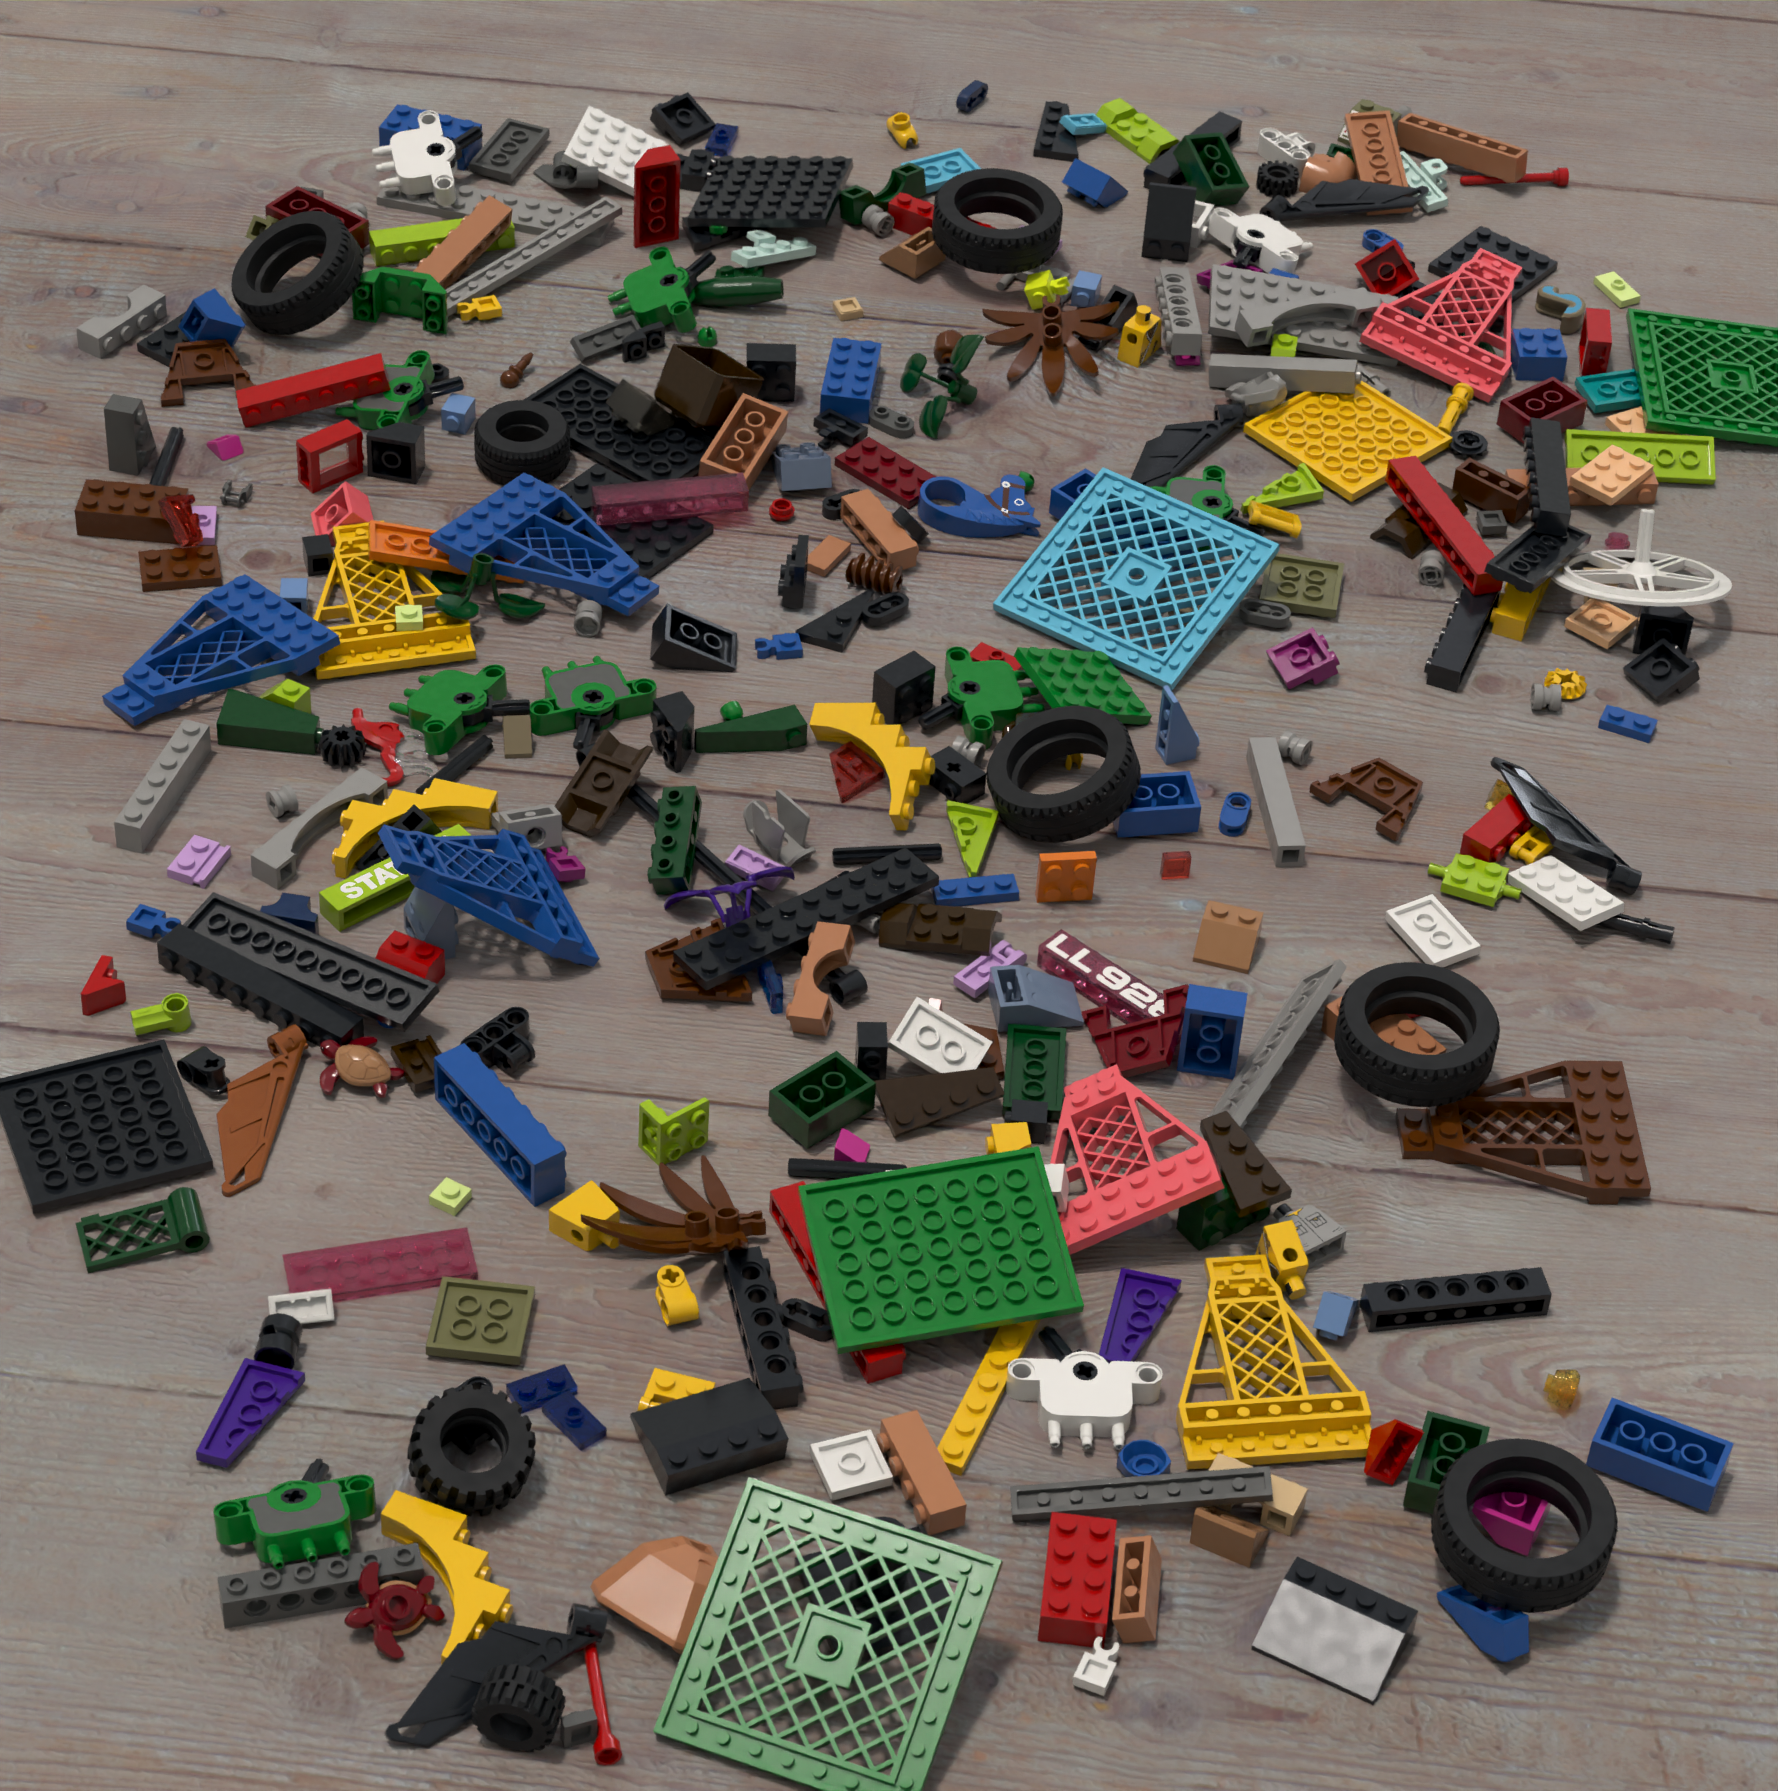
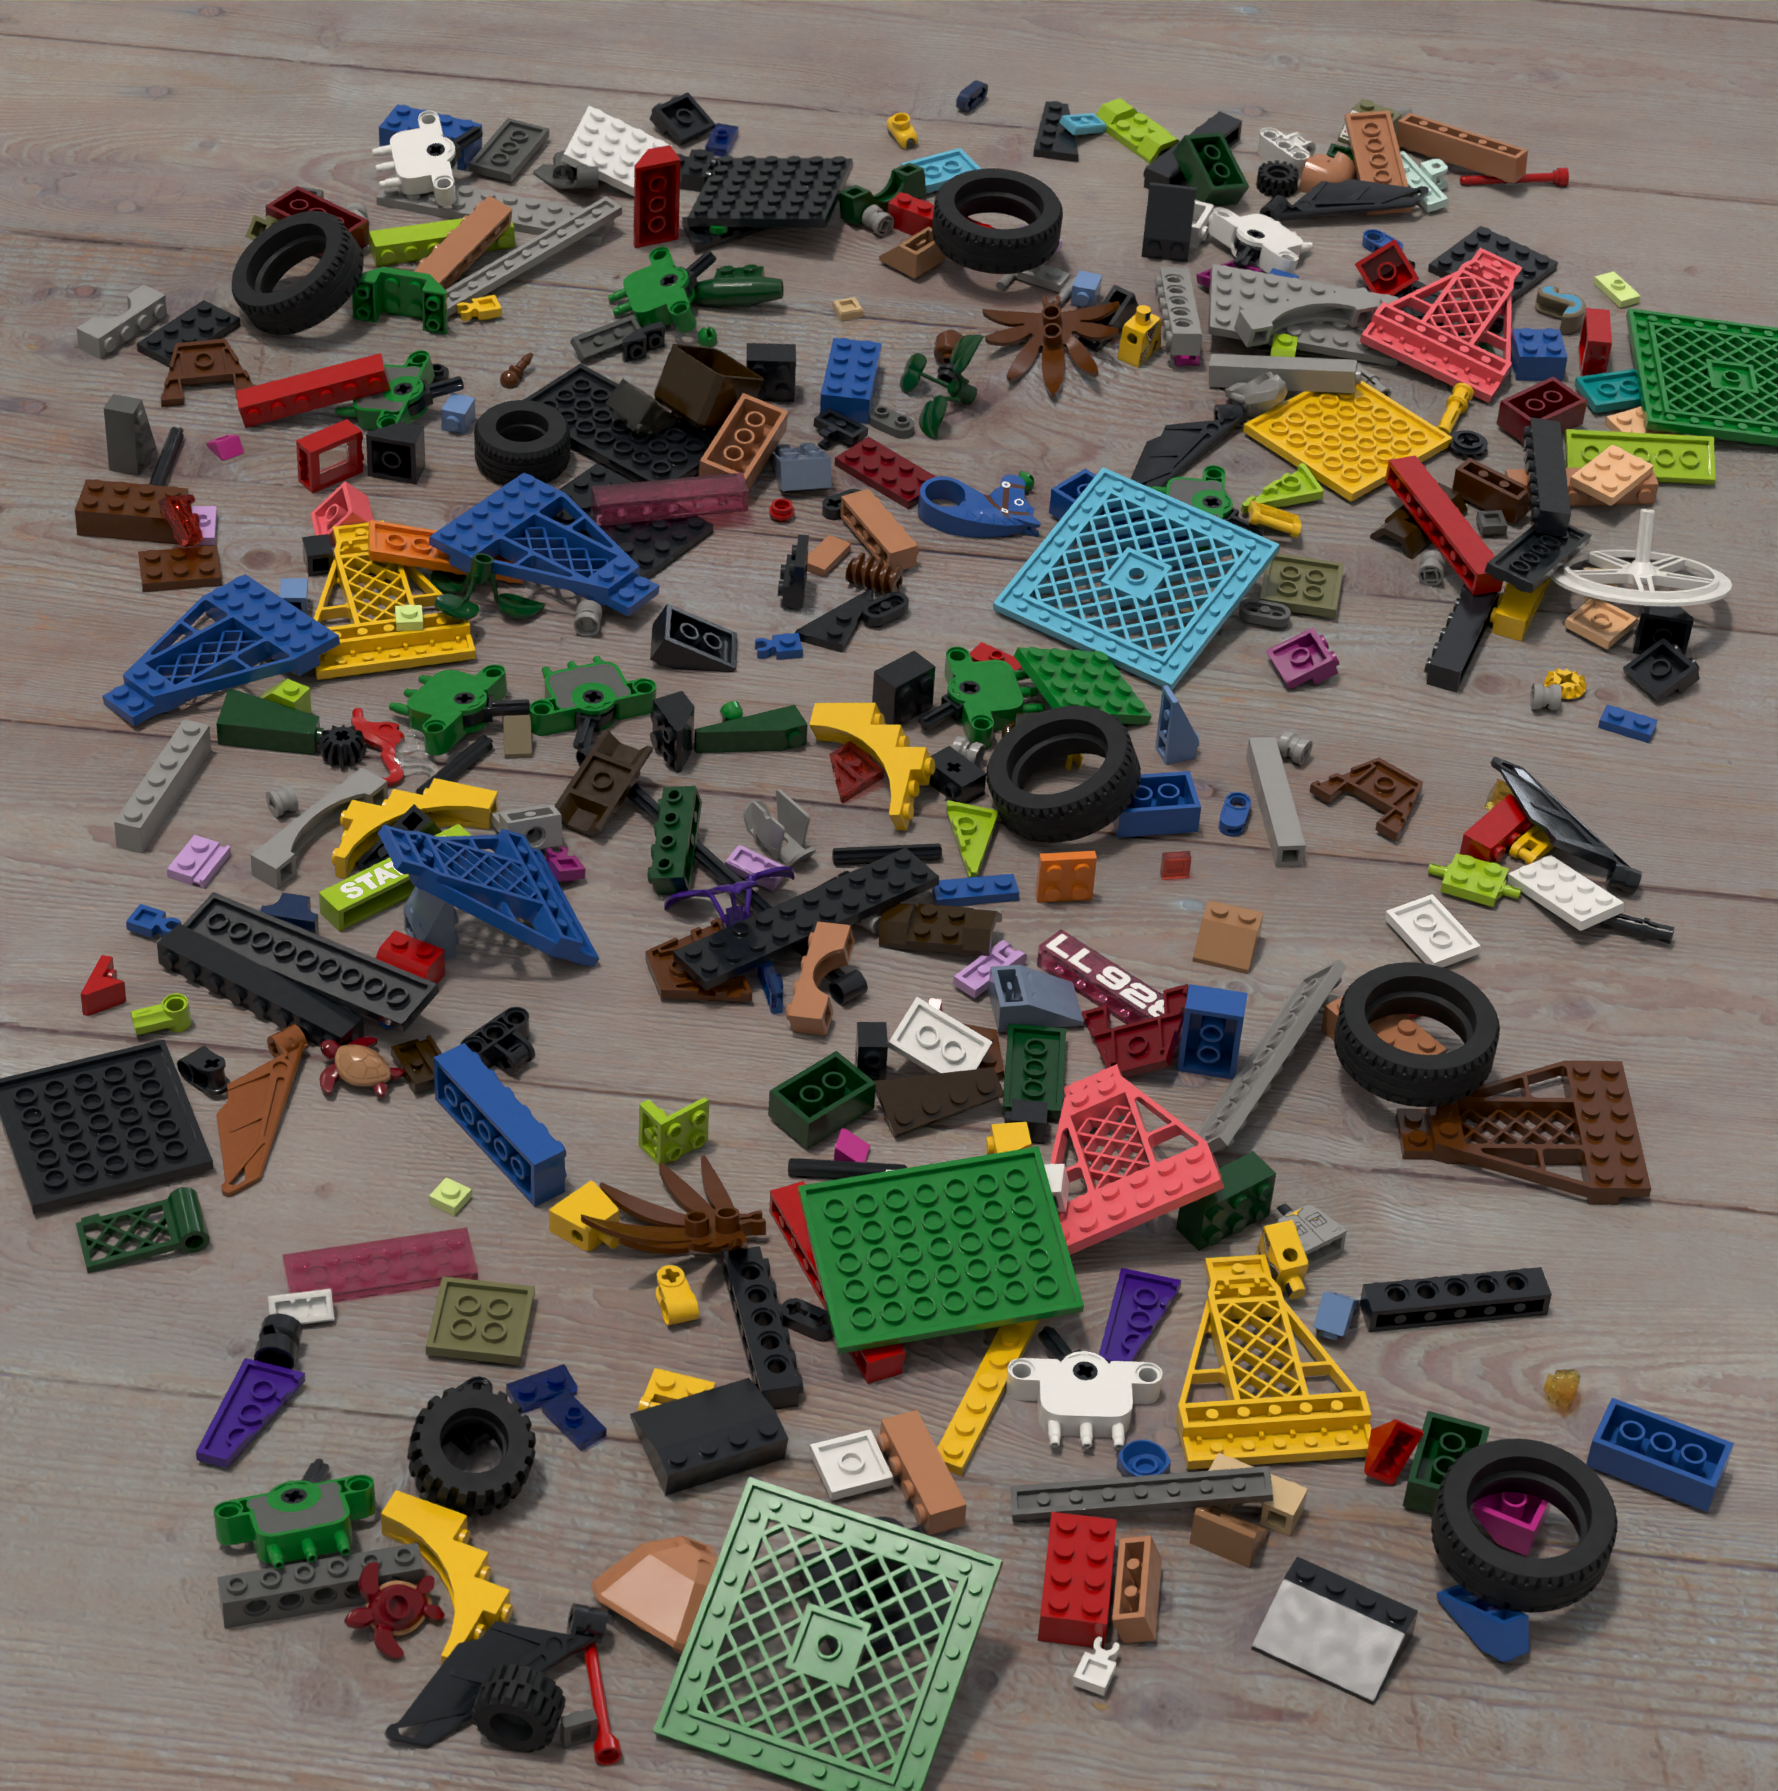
blue slope [178,288,246,349] -> none
dark grey piece [220,479,253,507] -> none
light aqua plate [731,230,817,268] -> none
black beam [892,506,929,543] -> none
neon yellow brick [1024,270,1070,310] -> none
blue slope [1062,158,1129,208] -> none
dark brown wing [1200,1111,1292,1218] -> none
clear pink plate [1604,532,1630,550] -> none

